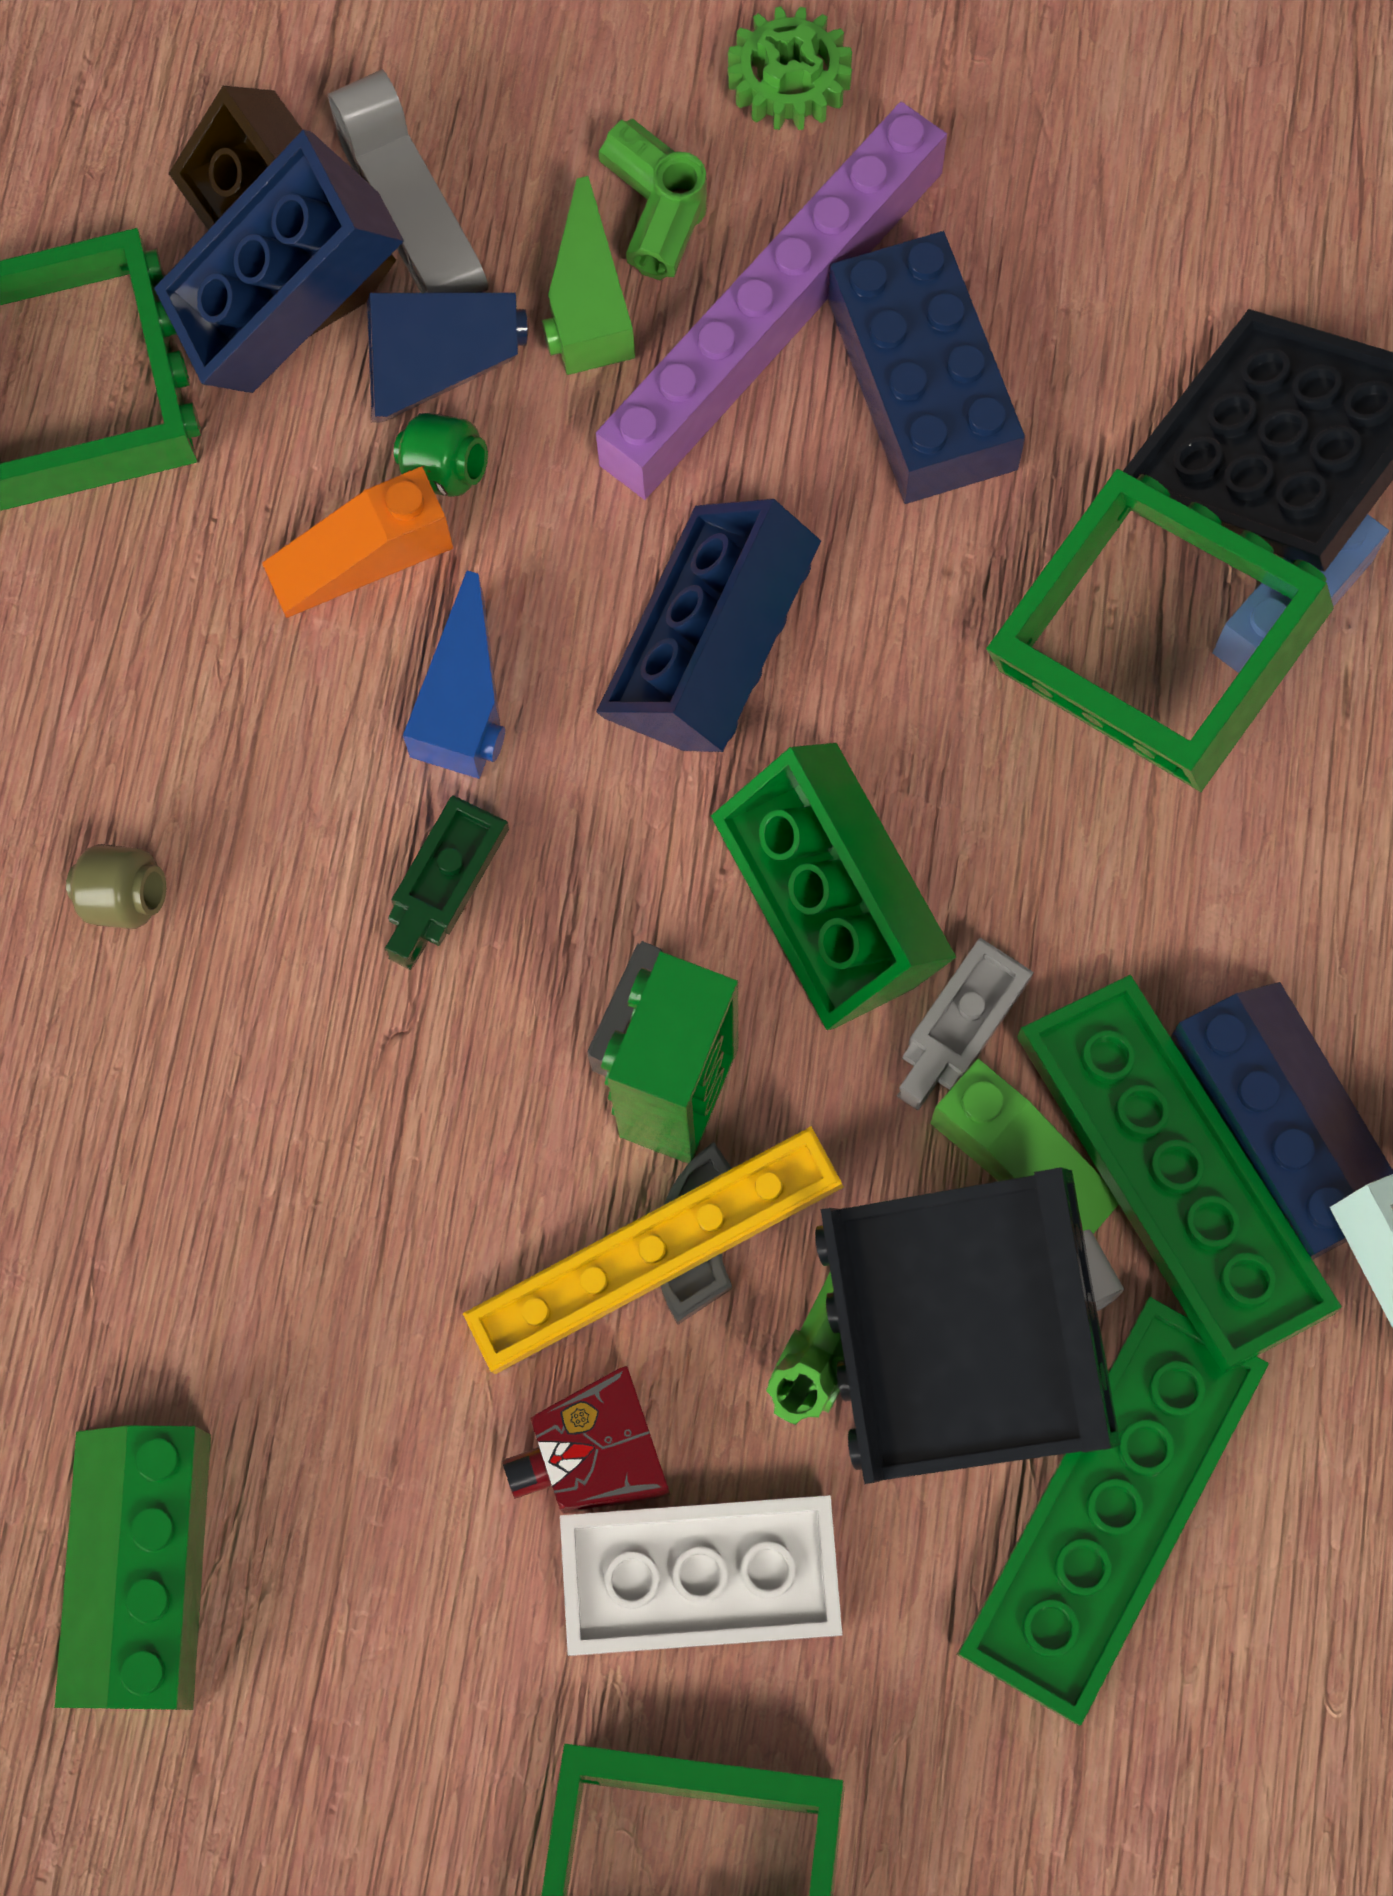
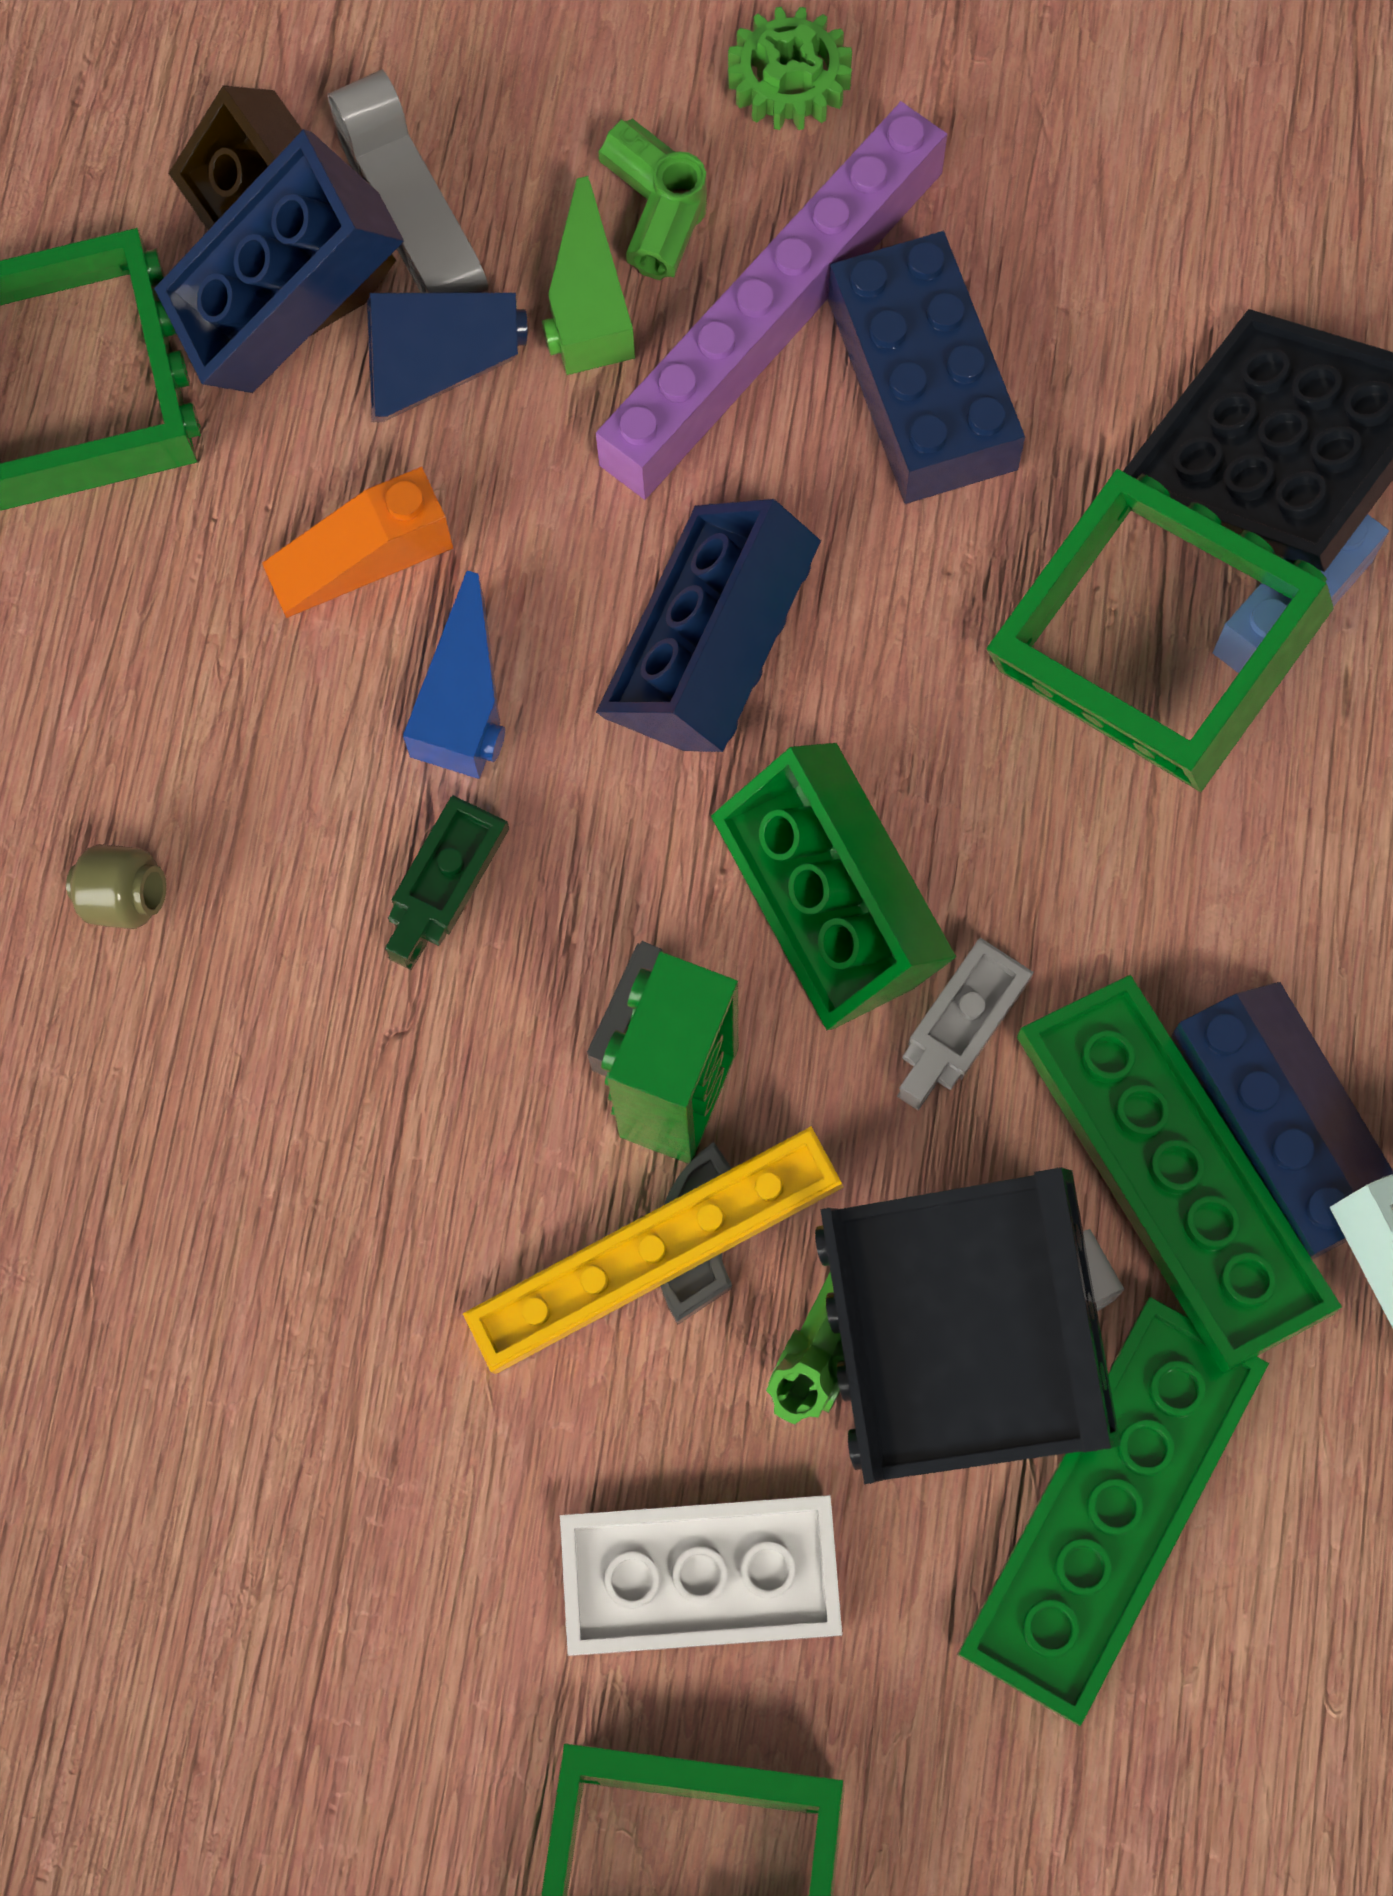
green slope [55,1425,211,1710] -> none
green head [393,413,488,497] -> none
dark red torso [502,1366,670,1514] -> none
bright green slope [930,1058,1119,1234] -> none

